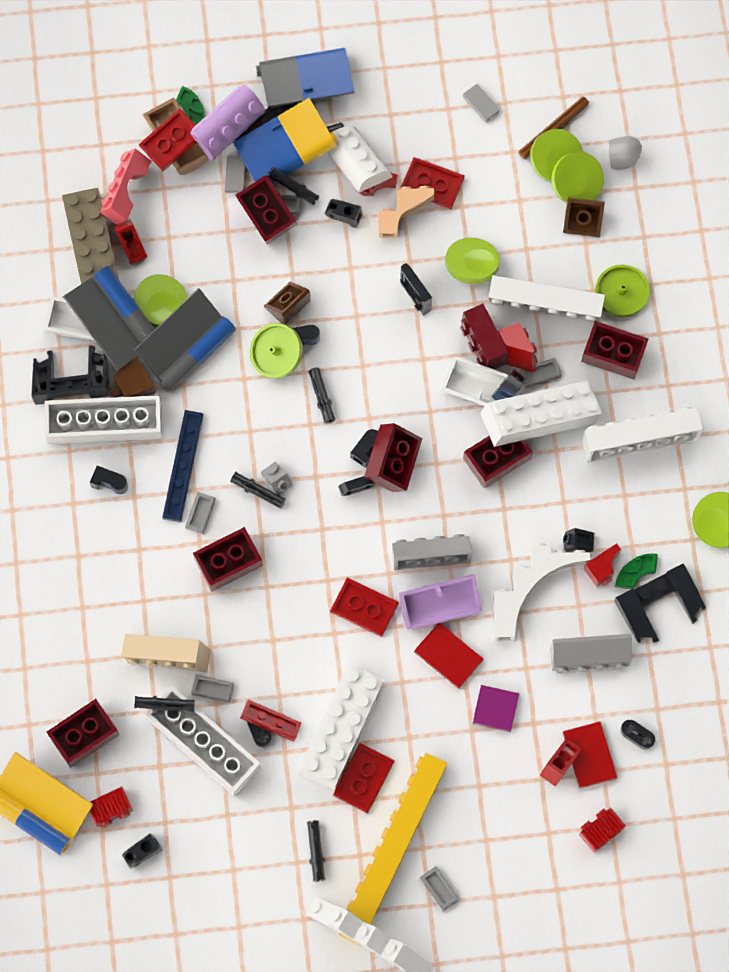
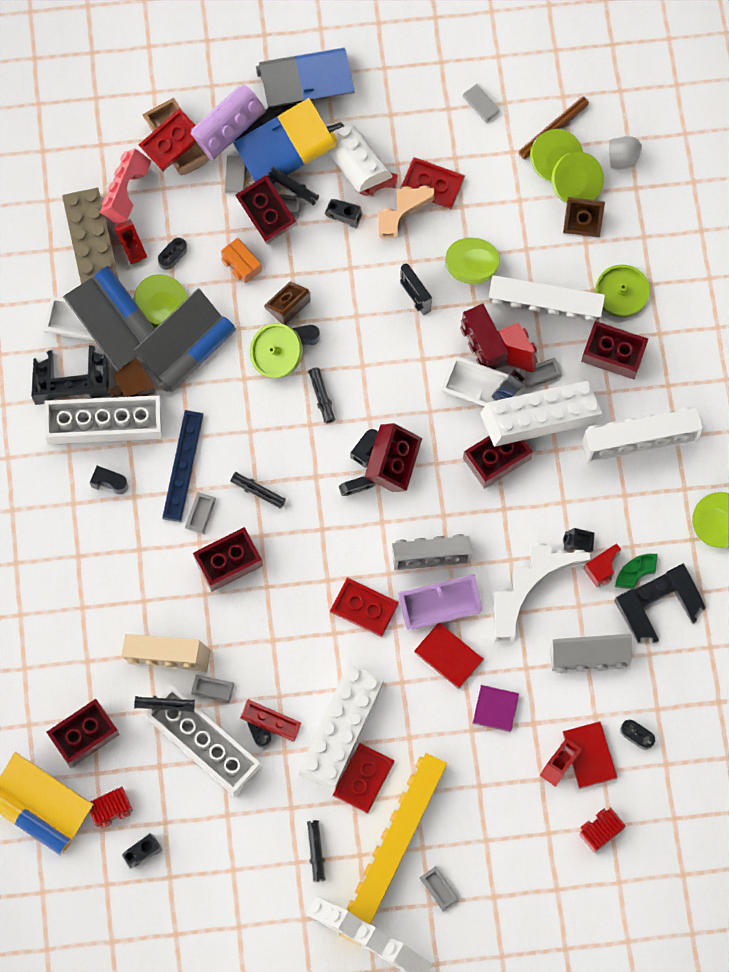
green tile [176,86,205,125] -> none
light grey bracket [260,461,293,495] -> none
none -> black beam [158,237,187,270]
none -> orange brick [221,238,262,283]

